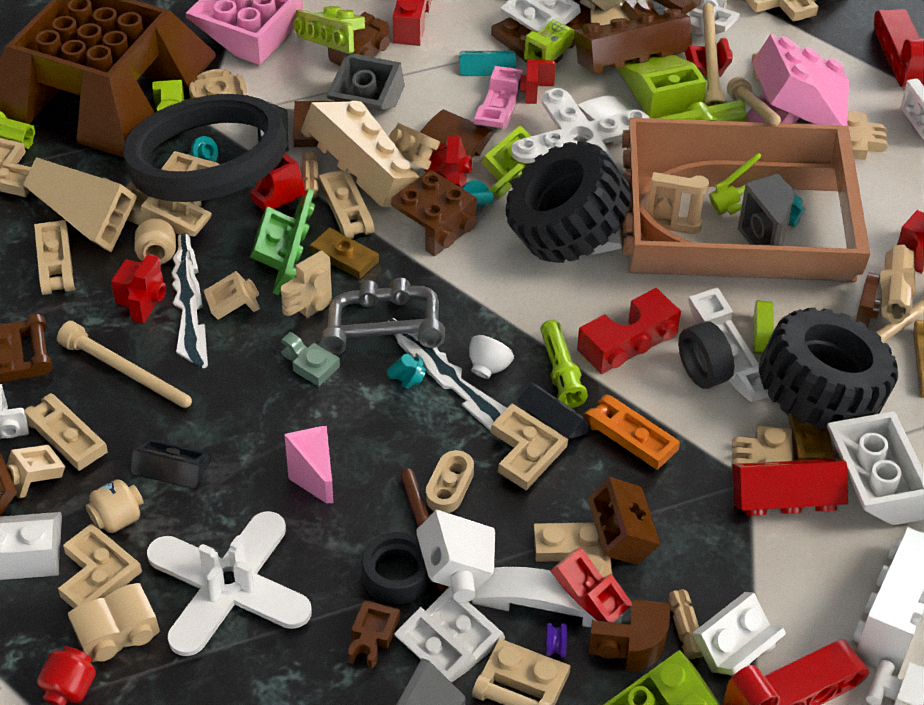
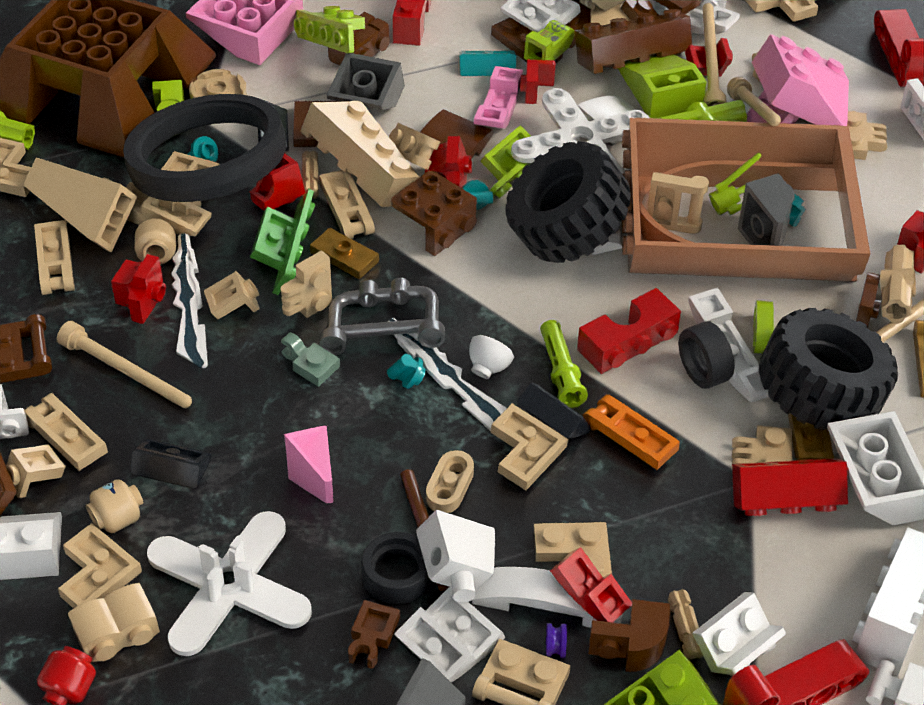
reddish brown brick [587,477,661,565] -> none

